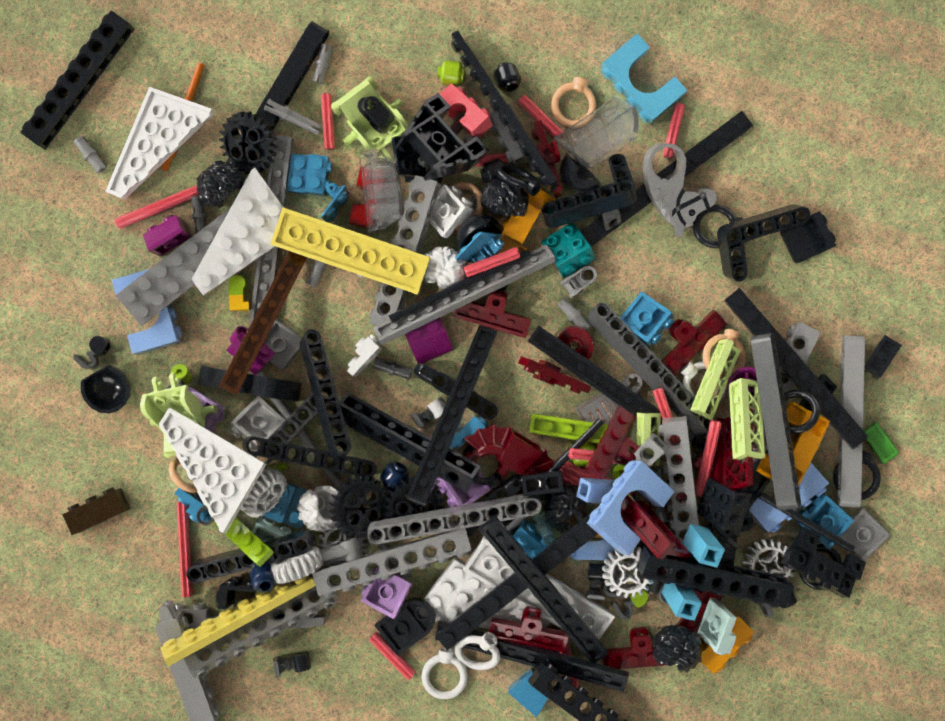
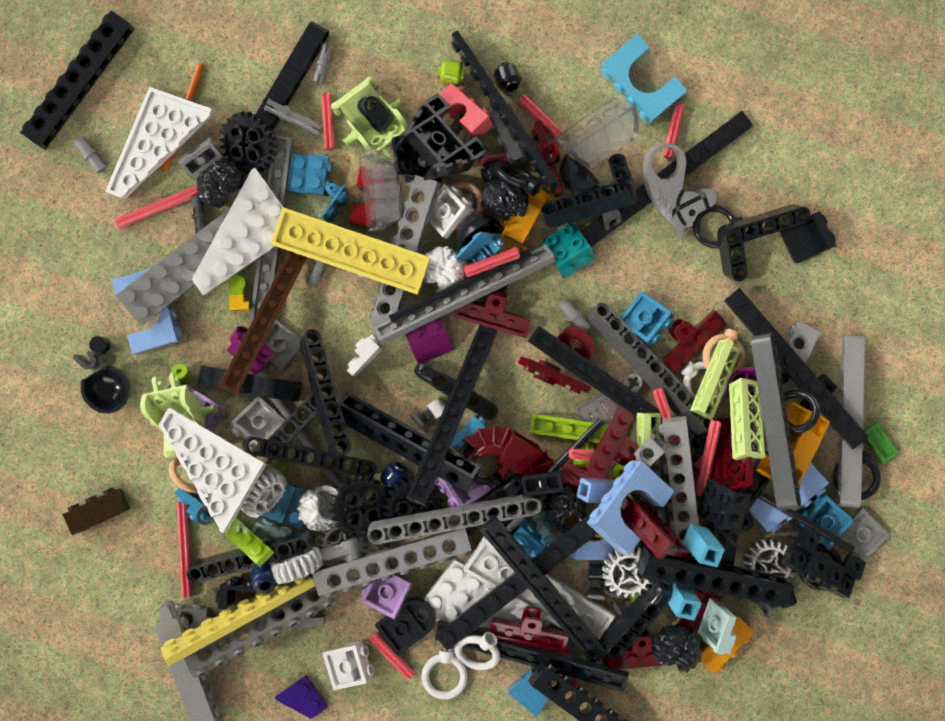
magenta slope [143,215,192,256] -> none
leg [273,652,311,678] -> none
dark grey pin [373,357,413,380] -> none
light nougat piece [551,77,597,128] -> none
light grey piece [560,266,597,299] -> none
black hinge [864,335,902,380] -> none
none -> light grey brick [179,137,223,179]
none -> dark purple wing [274,675,328,719]
none -> white plate [323,641,374,690]
none -> black piece [602,580,672,658]

